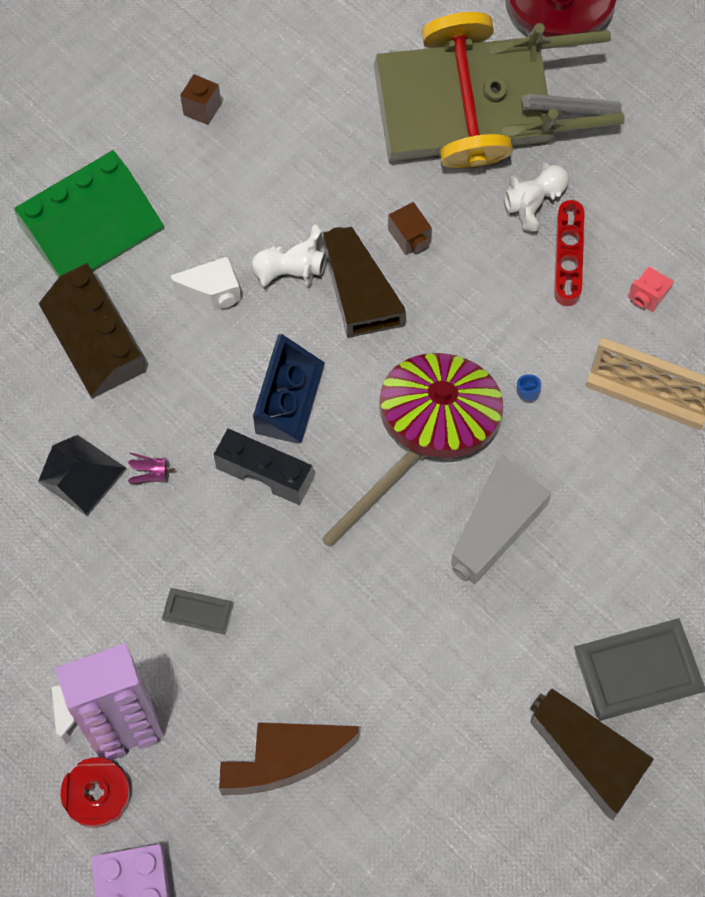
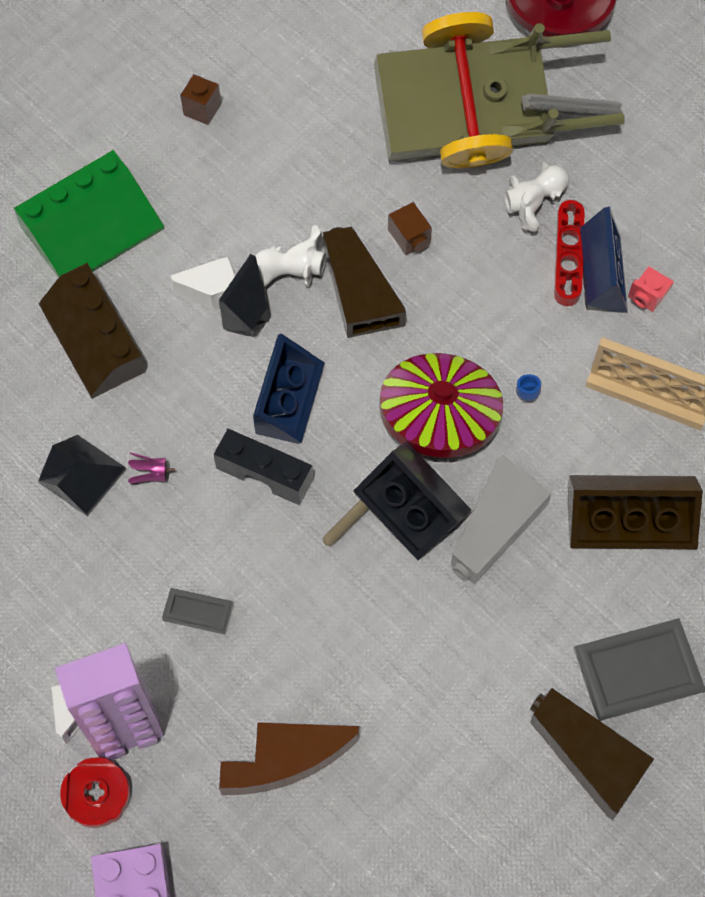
none -> black slope [219,253,269,332]
none -> black slope [353,441,472,560]
none -> dark brown slope [568,475,703,549]
none -> dark blue slope [580,206,628,313]

